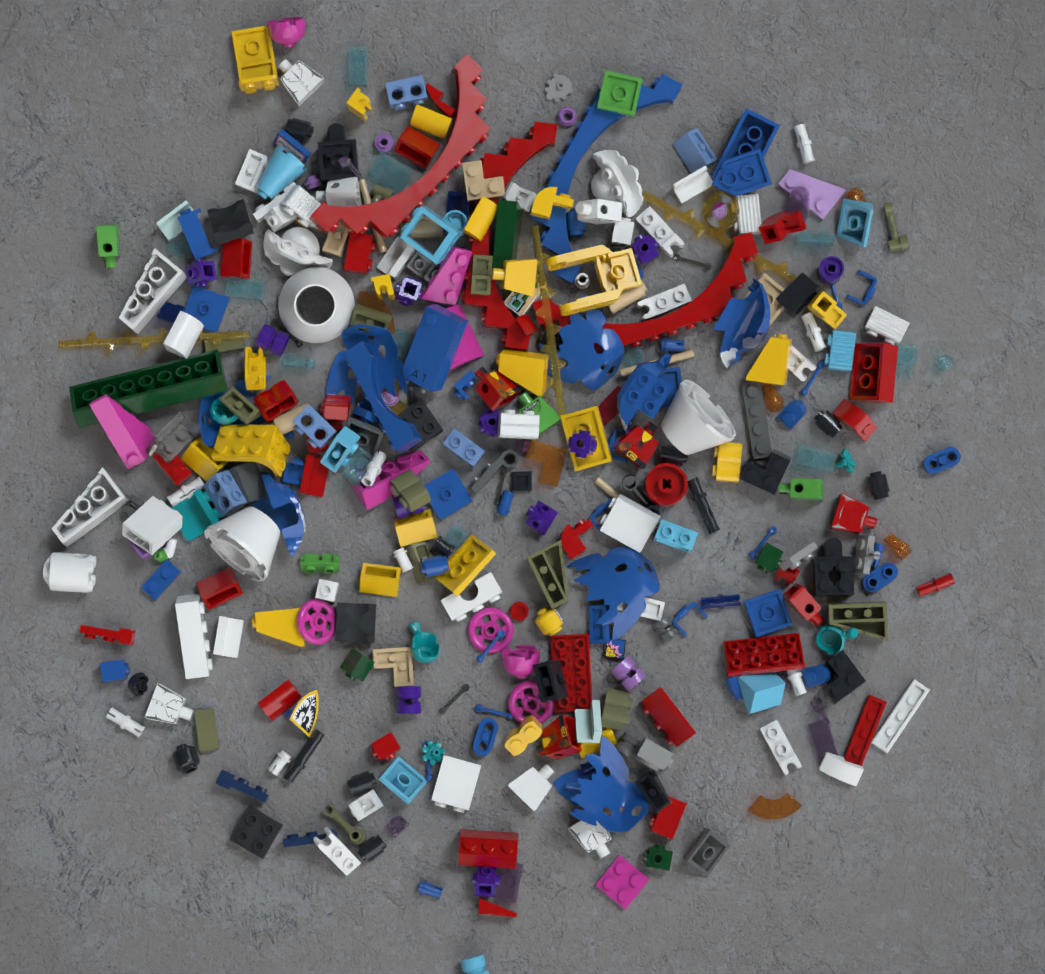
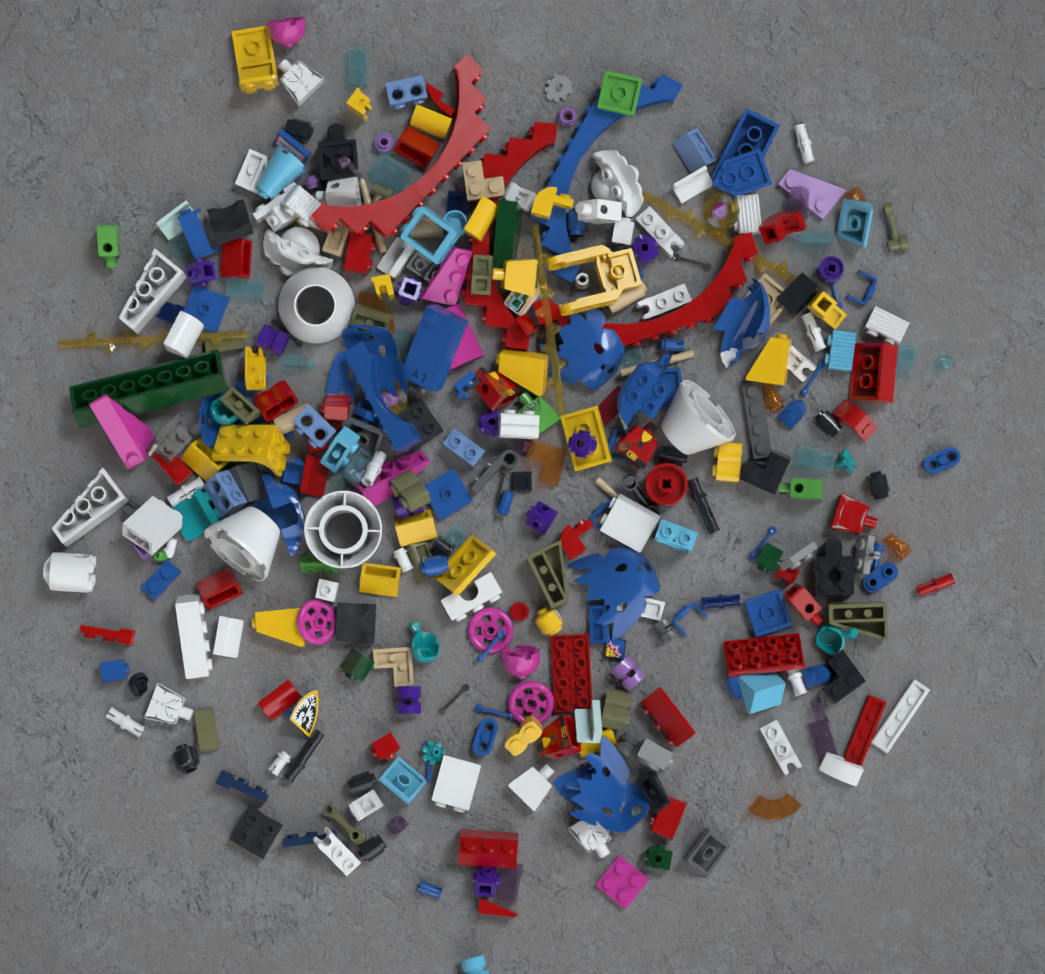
black brick [533,660,569,703] -> none
none -> white cone [304,491,382,568]

